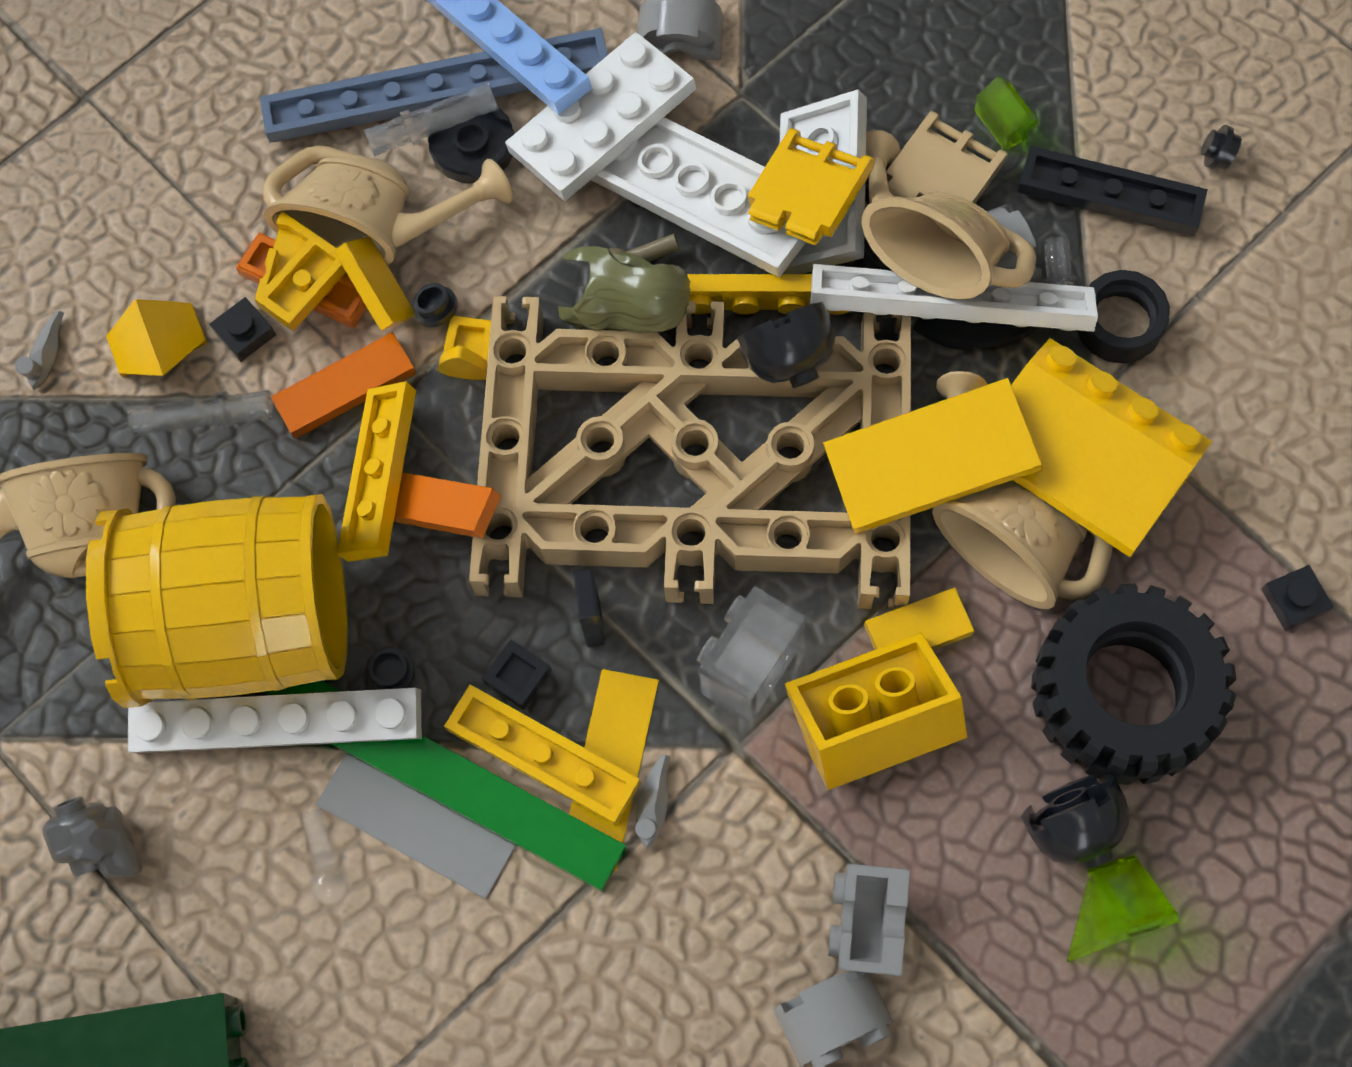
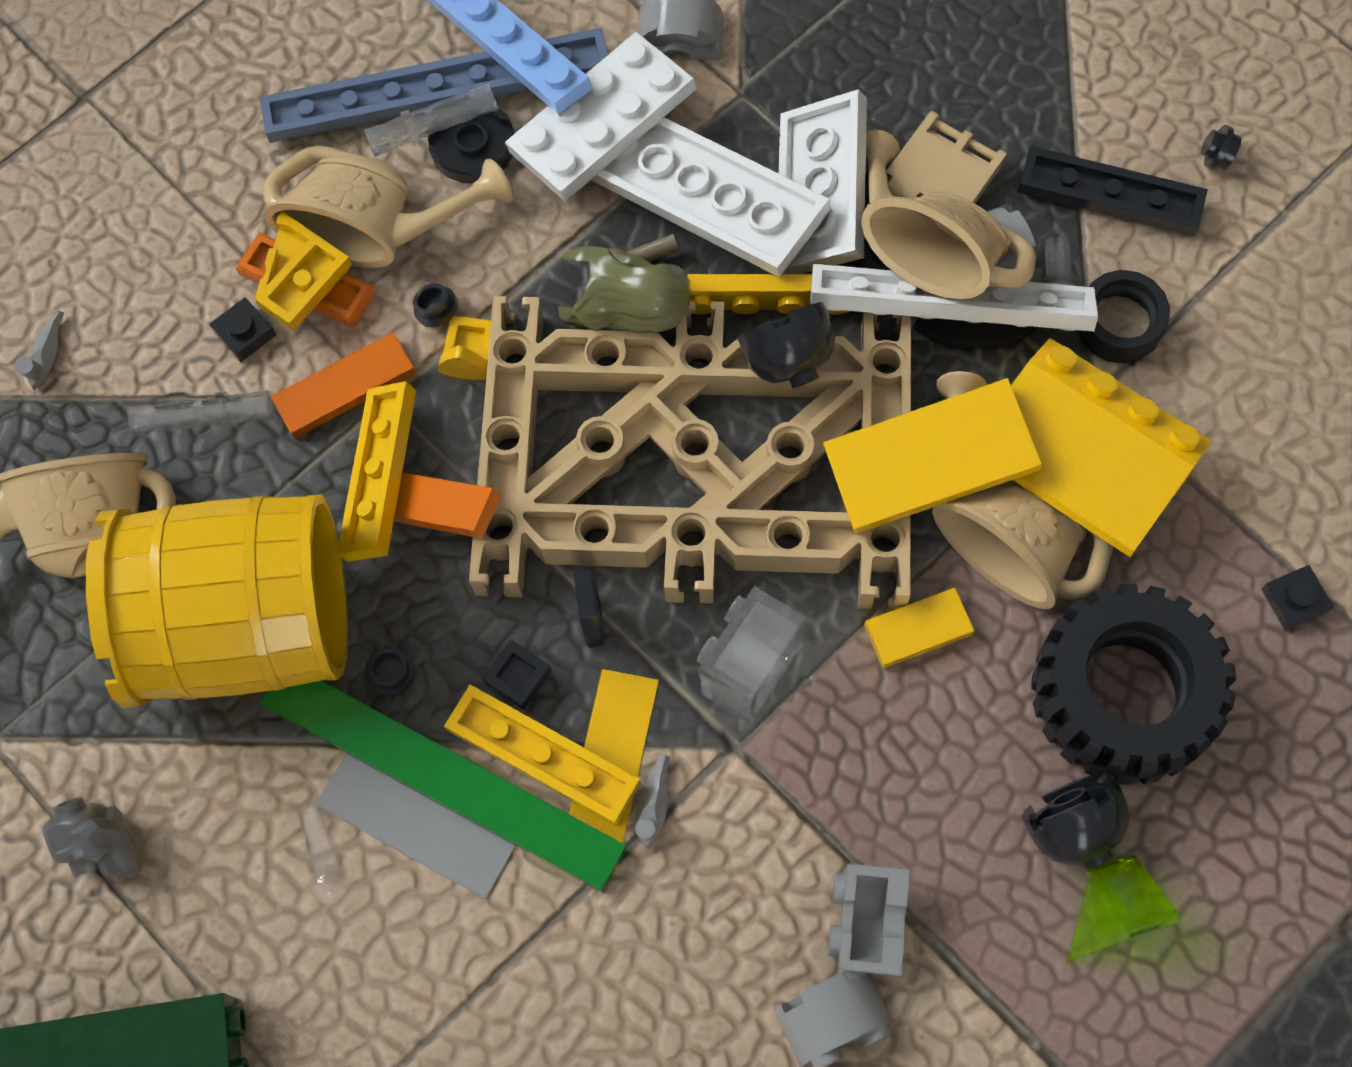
yellow slope [106,299,208,377] -> none
white plate [128,688,422,753] -> none
yellow tile [334,236,415,331] -> none
yellow plate [748,128,875,245] -> none
yellow slope [784,632,967,790] -> none
clear neon green piece [974,76,1040,151] -> none

